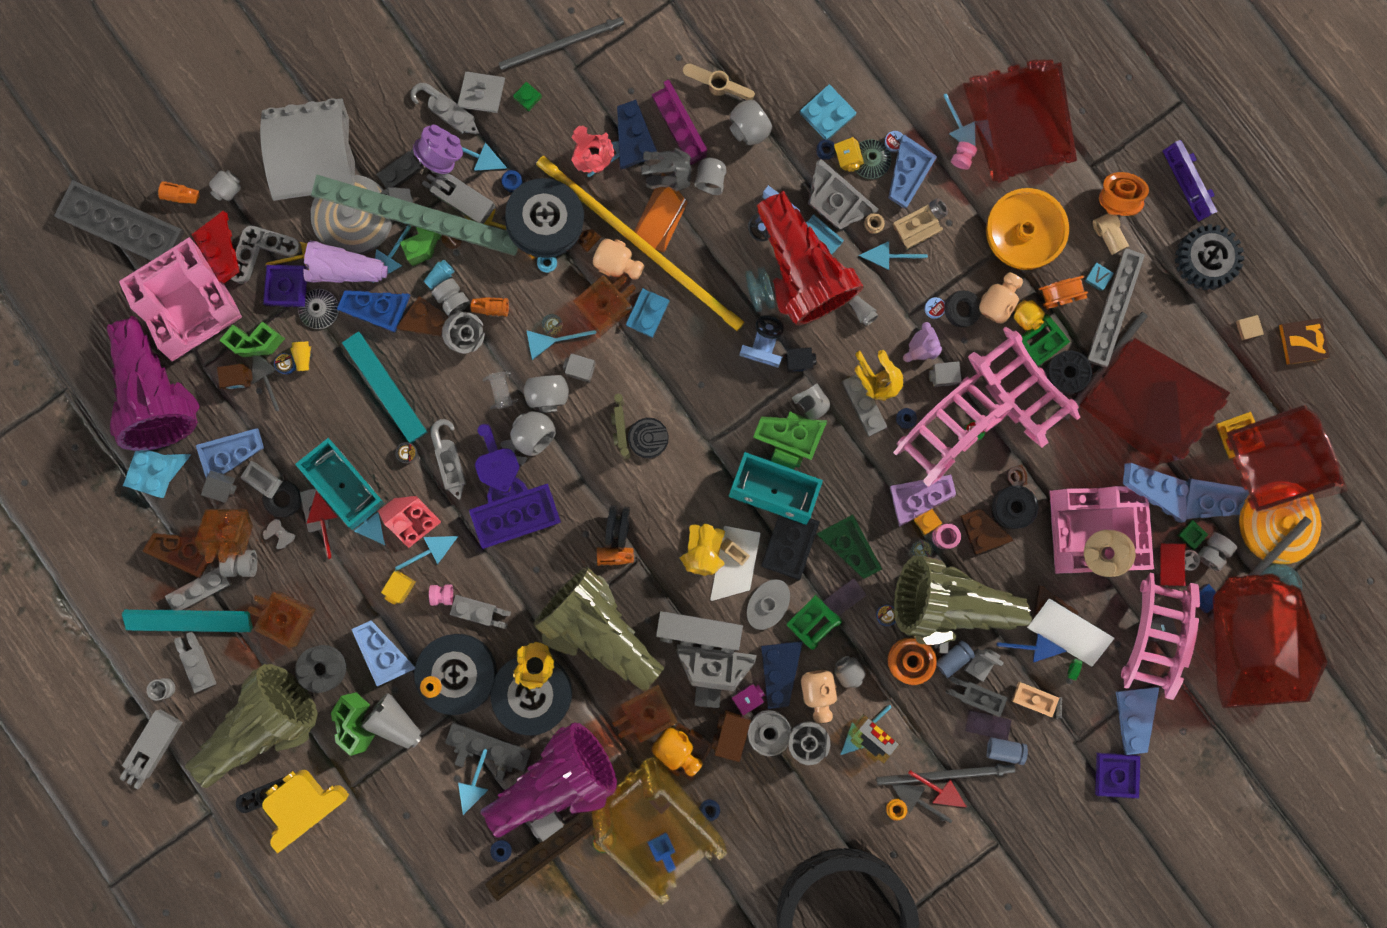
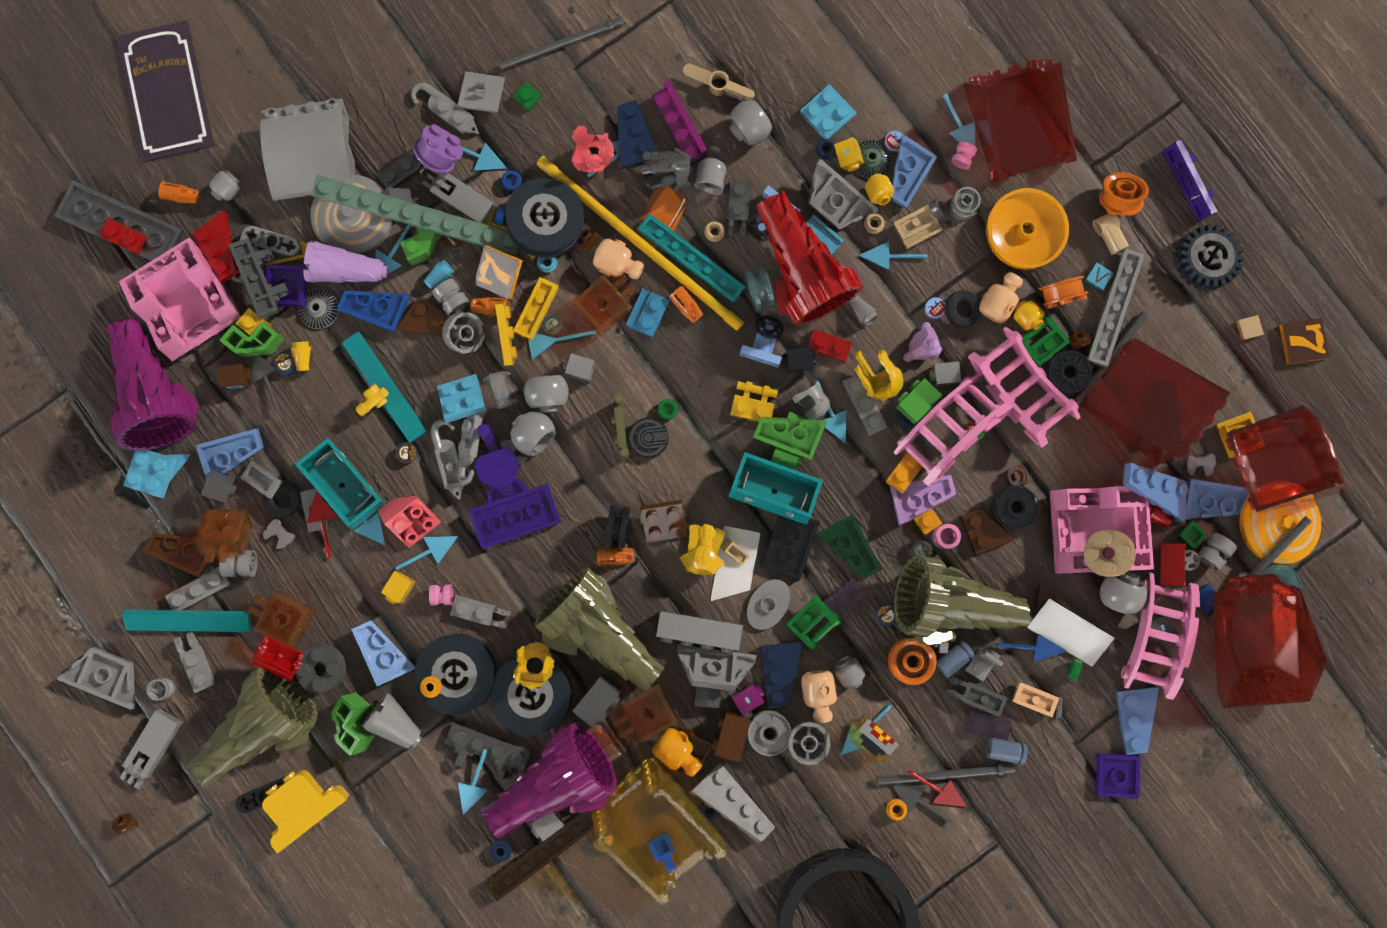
none -> light grey wing [57,647,135,710]
none -> red plate [99,218,147,255]
none -> reddish brown plate [112,813,139,835]
none -> clear purple piece [116,20,215,162]
none -> dark grey hinge [228,238,289,319]
none -> yellow brick [235,308,272,335]
none -> red hinge [252,635,304,681]
none -> yellow plate [356,384,389,416]
none -> medium azure plate [437,374,486,423]
none -> light grey plate [457,413,482,485]
none -> tile [474,245,523,299]
none -> blue tile [495,204,506,226]
none -> yellow plate [495,301,517,366]
none -> yellow plate [514,277,559,341]
none -> black plate [518,261,530,282]
none -> dark grey brick [572,675,621,727]
none -> teal tile [637,213,746,304]
none -> reddish brown piece [639,500,687,543]
none -> green tile [658,399,678,420]
none -> orange hinge [669,286,703,323]
none -> light grey wing [689,763,775,843]
none -> tan plate [704,221,725,242]
none -> dark grey hinge [728,179,751,237]
none -> yellow plate [730,381,778,422]
none -> red plate [807,329,852,363]
none -> medium azure piece [815,381,846,444]
none -> yellow head [865,174,894,205]
none -> light orange plate [886,452,922,494]
none -> bright green brick [896,378,942,424]
none -> light grey wheel [949,187,981,220]
none -> reddish brown plate [1070,331,1092,351]
none -> light grey wheel [1100,571,1147,615]
none -> red cone [1149,503,1172,528]
none -> light grey piece [1186,453,1216,477]

